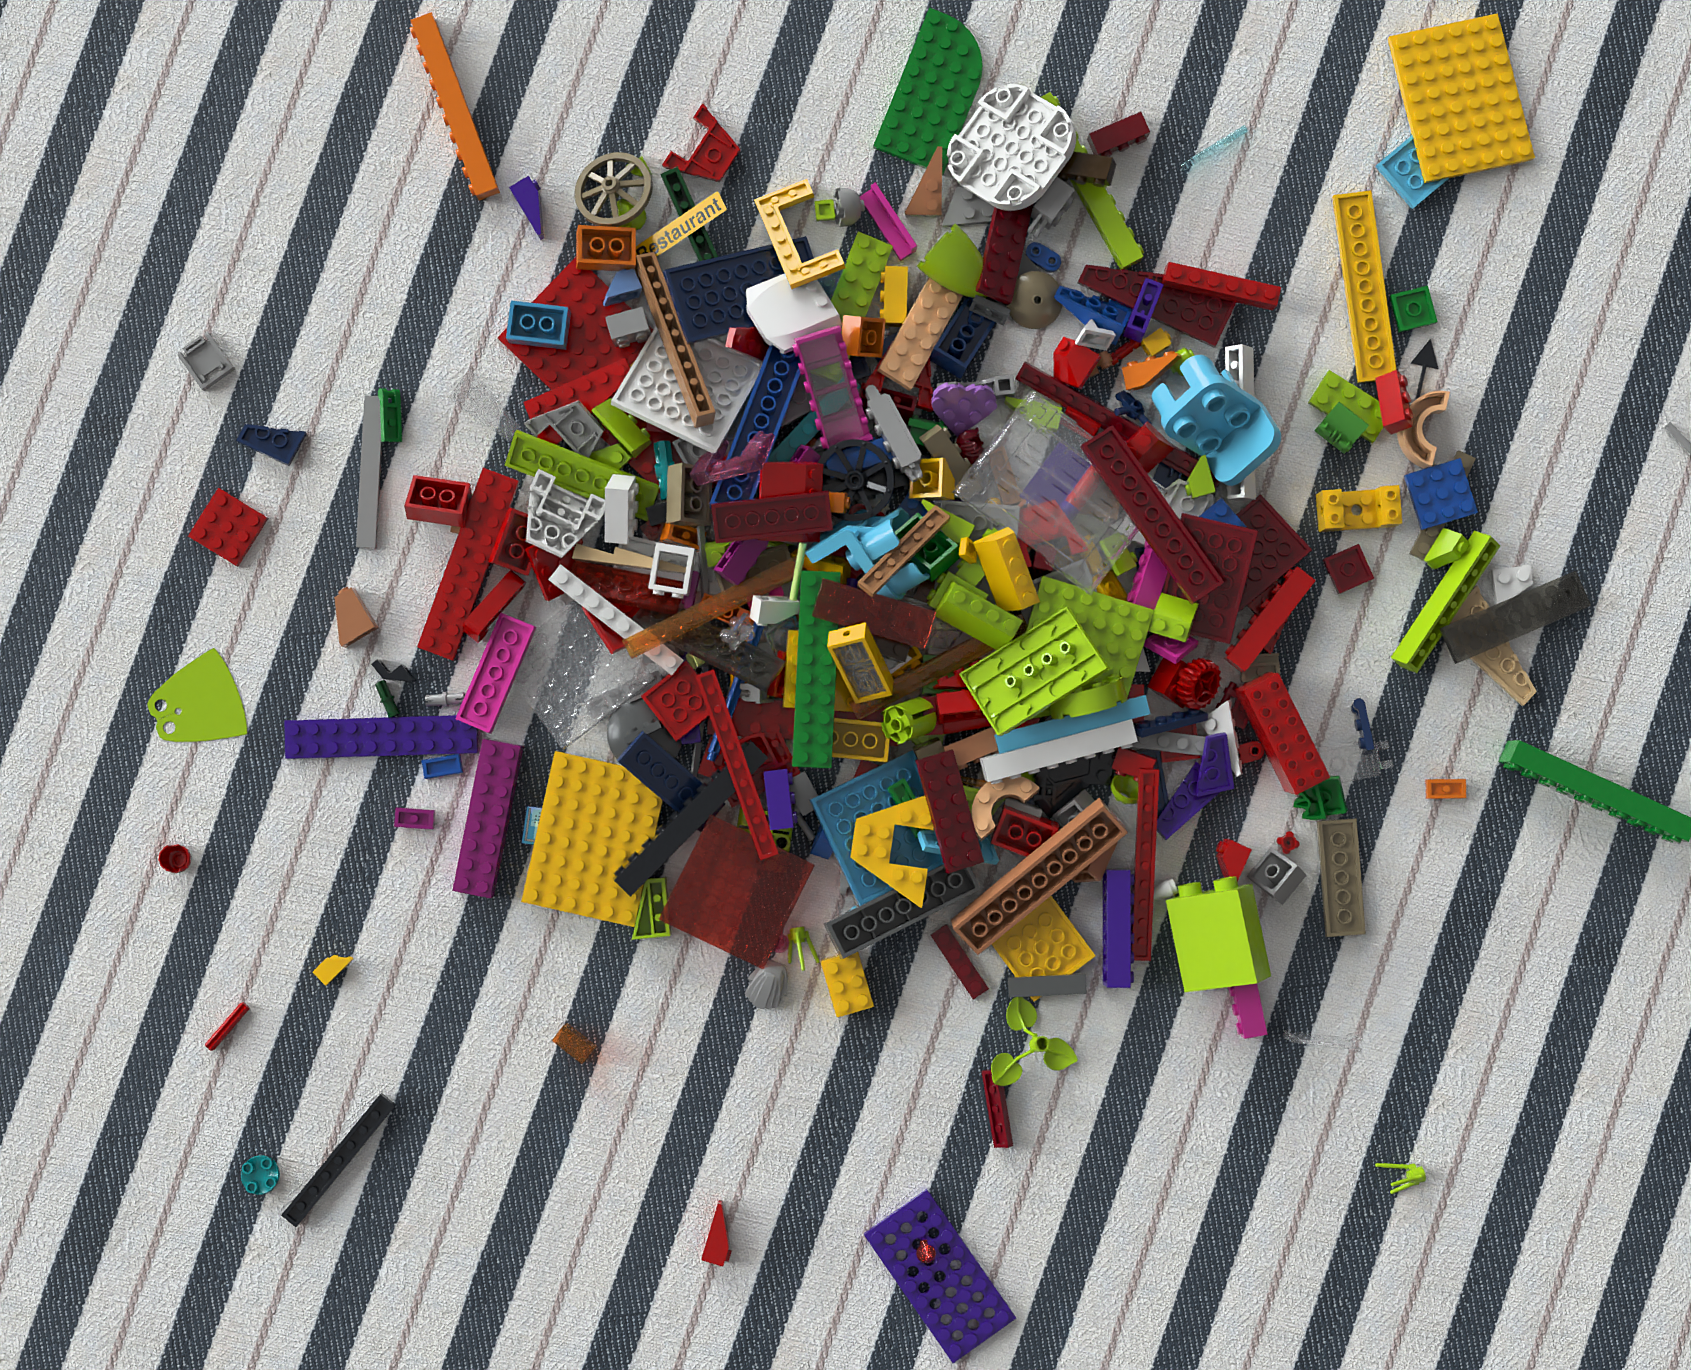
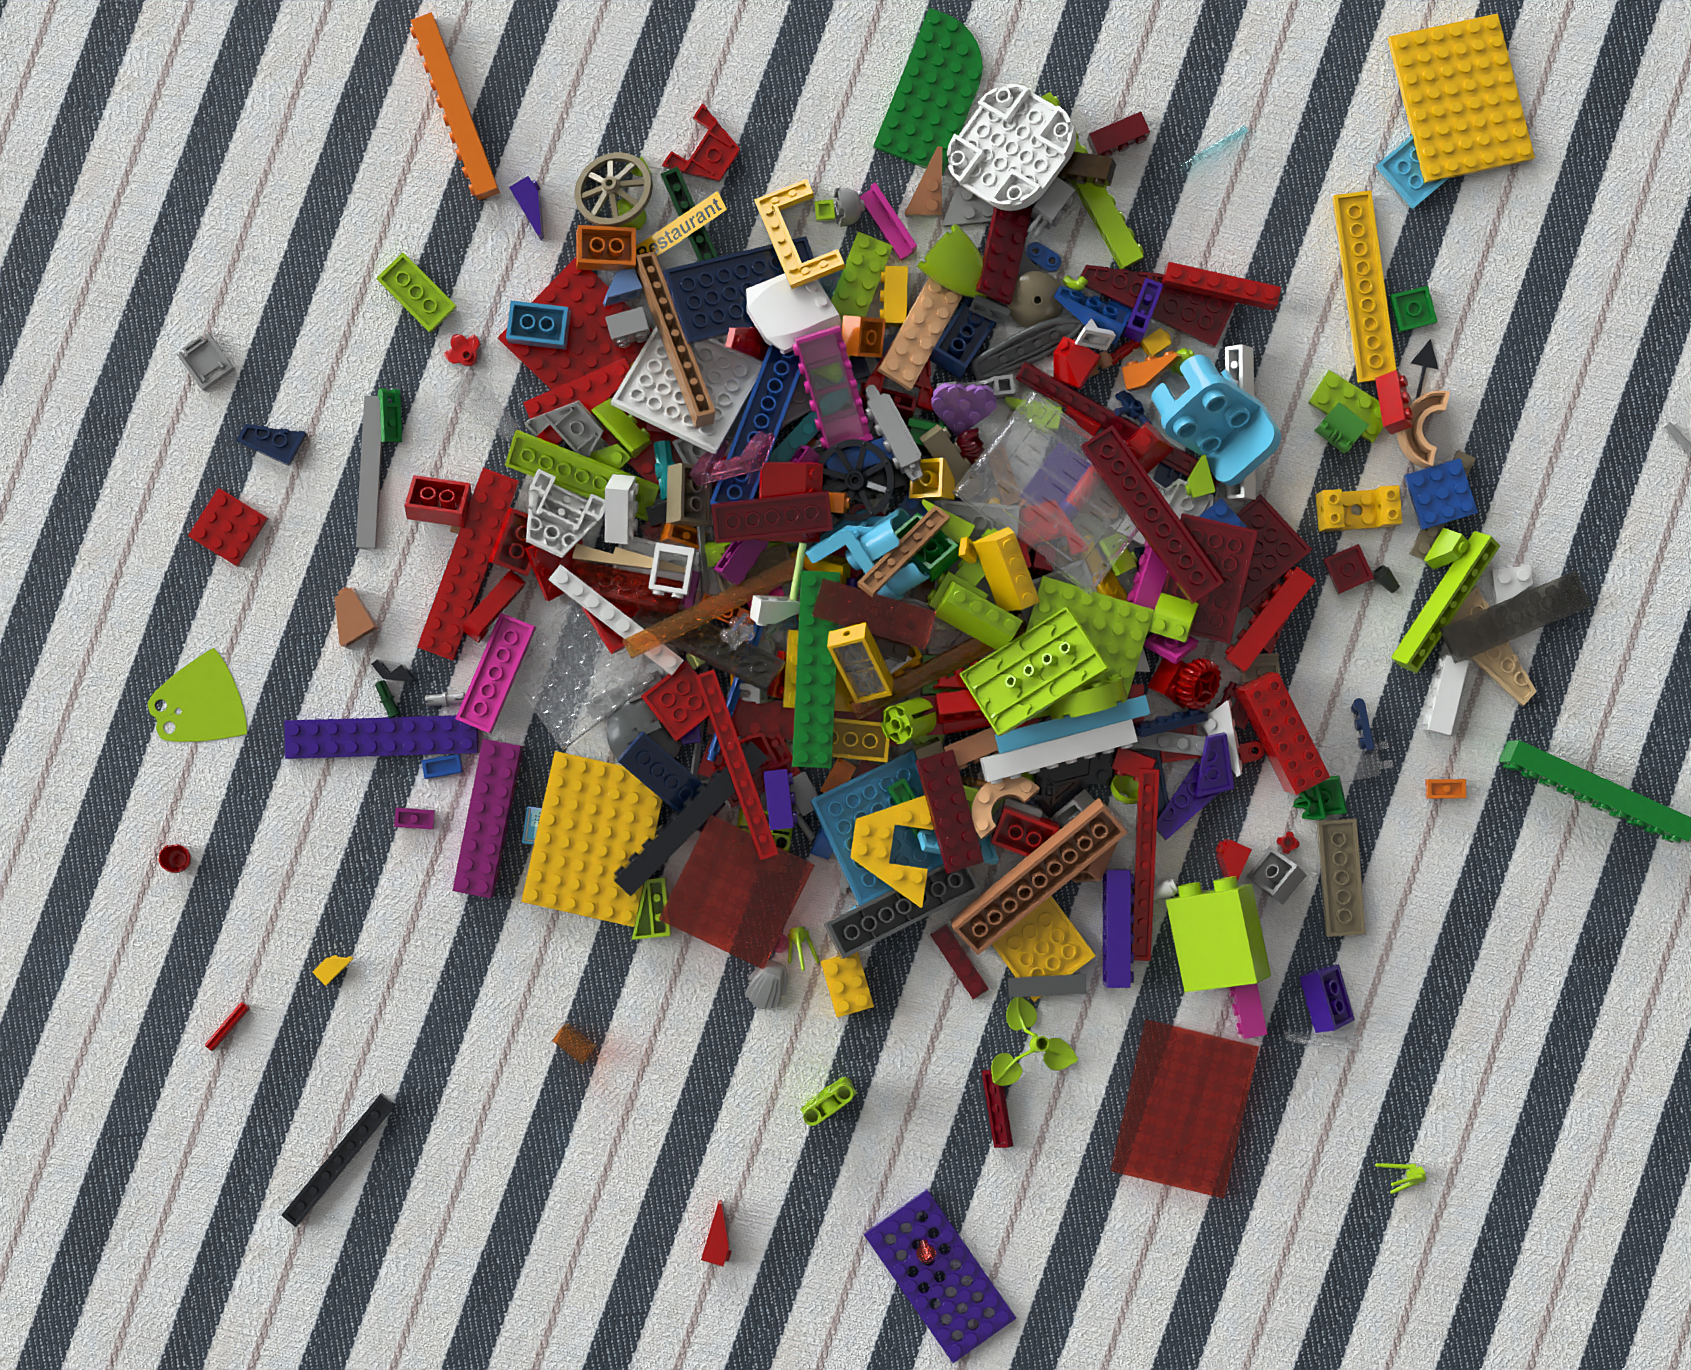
teal dish [241,1155,280,1195] -> none
none -> lime plate [376,252,457,333]
none -> red plate [444,334,480,366]
none -> lime connector [800,1077,857,1126]
none -> orange hinge [820,758,857,793]
none -> dark grey piece [971,316,1085,381]
none -> lime arm [1062,275,1088,291]
none -> clear red plate [1110,1019,1259,1199]
none -> dark purple slope [1300,964,1355,1033]
none -> pearl dark grey cone [1372,565,1400,593]
none -> white brick [1422,655,1469,736]

